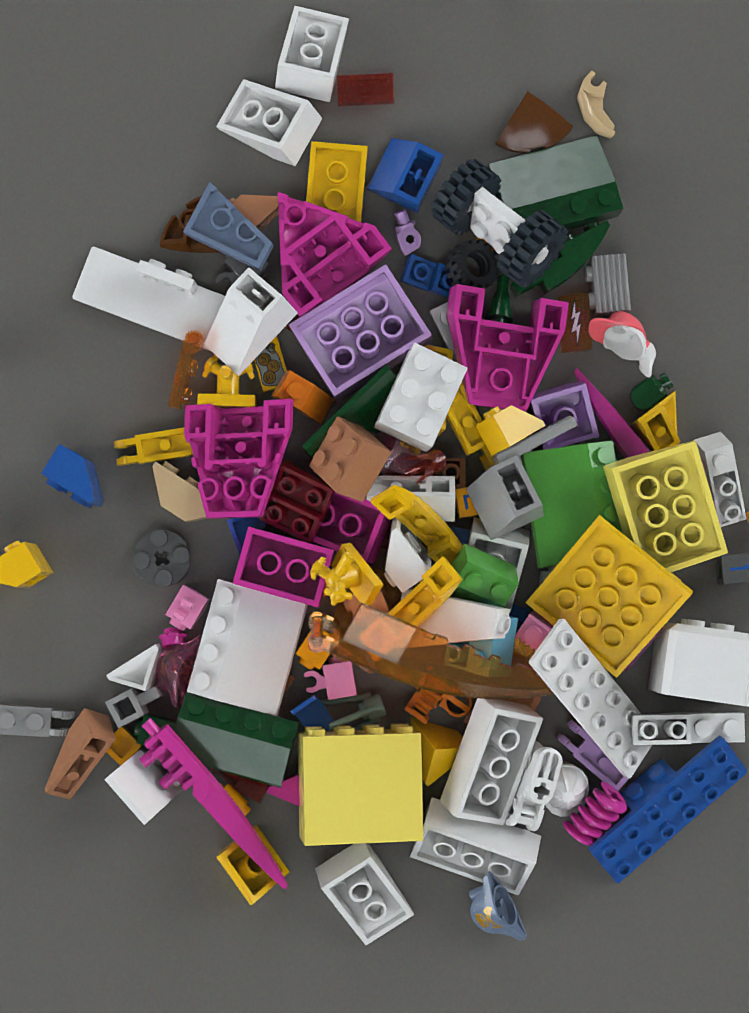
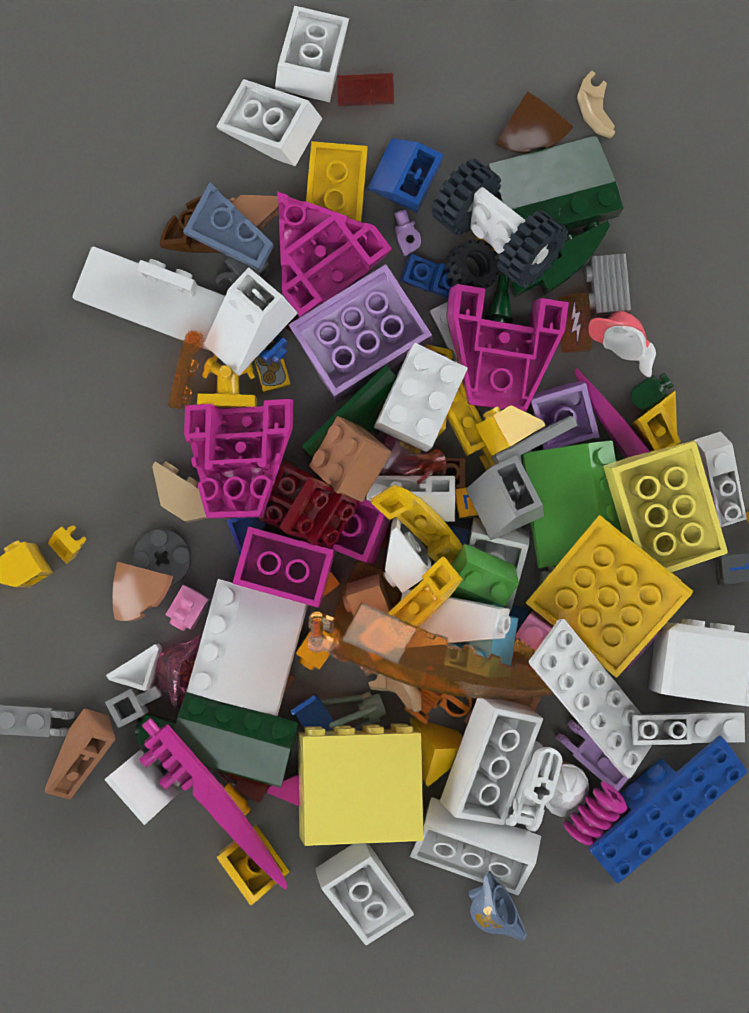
blue slope [41,444,104,508] -> none
light orange plate [106,726,143,766] -> none
yellow hinge [114,427,193,466] -> none
dark pink plate [159,628,187,649] -> none
orange slope [271,371,334,424] -> none
bright pink brick [304,655,357,700] -> none
yellow piece [310,543,383,607] -> none
none -> yellow tile [48,525,86,564]
none -> nougat brick [113,562,173,622]
none -> blue bracket [258,335,289,366]
none -> dark red slope [279,477,360,549]
none -> tan piece [363,663,422,712]

